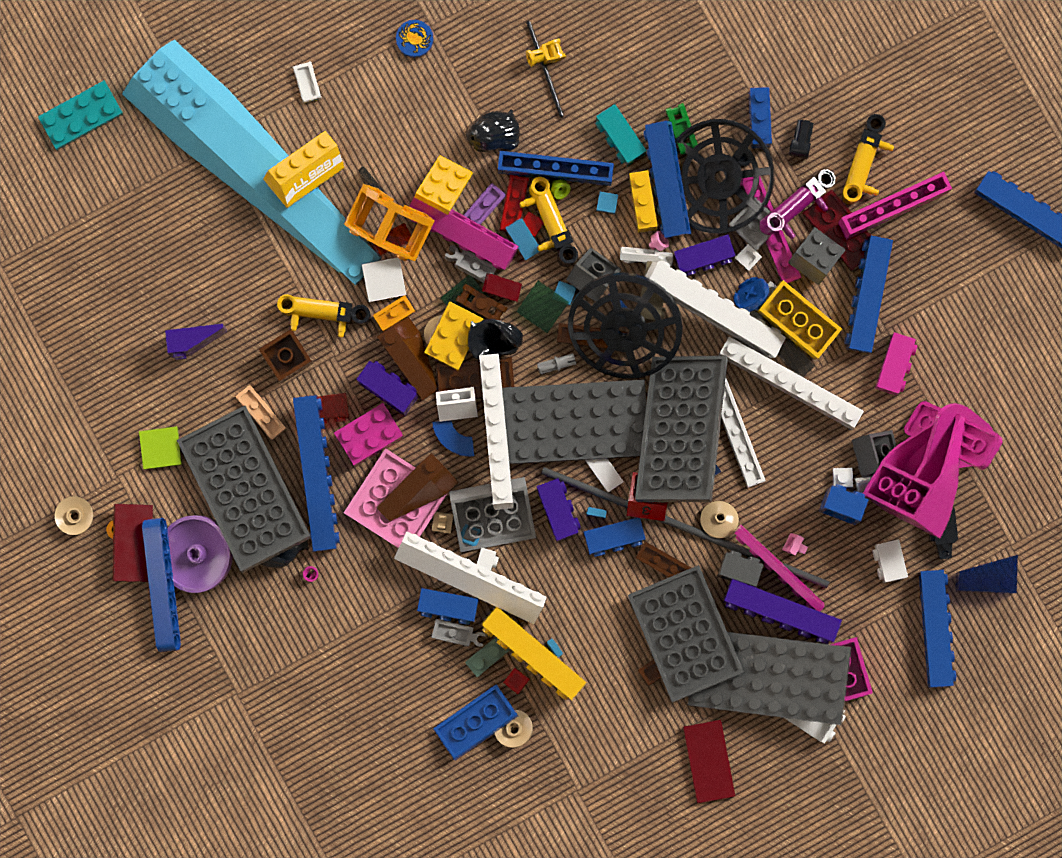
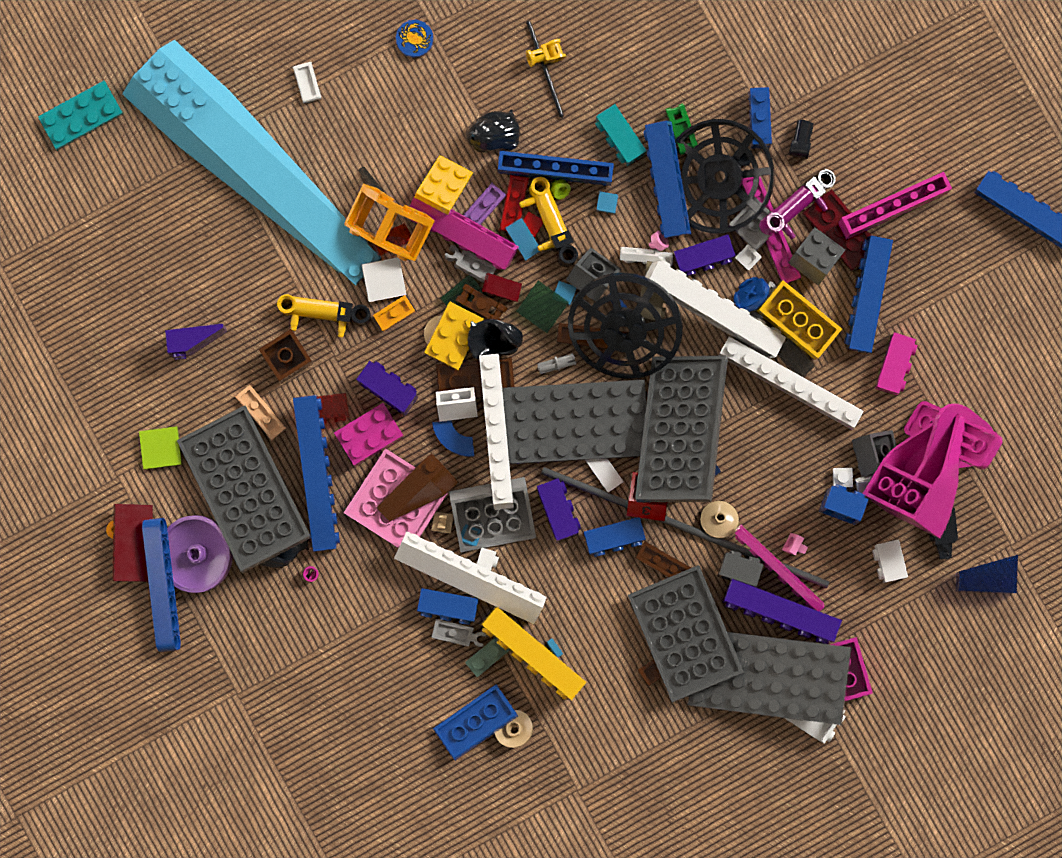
tan dish [55,496,93,535] -> none
yellow slope [263,131,344,208] -> none
reddish brown wedge [377,317,438,401] -> none
red tile [503,668,530,694] -> none
dark azure tile [586,507,607,519] -> none
yellow brick [629,170,657,233] -> none
dark red tile [683,720,735,803] -> none
white tile [721,379,766,488] -> none
yellow piece [841,114,894,205] -> none
blue brick [918,570,956,688] -> none

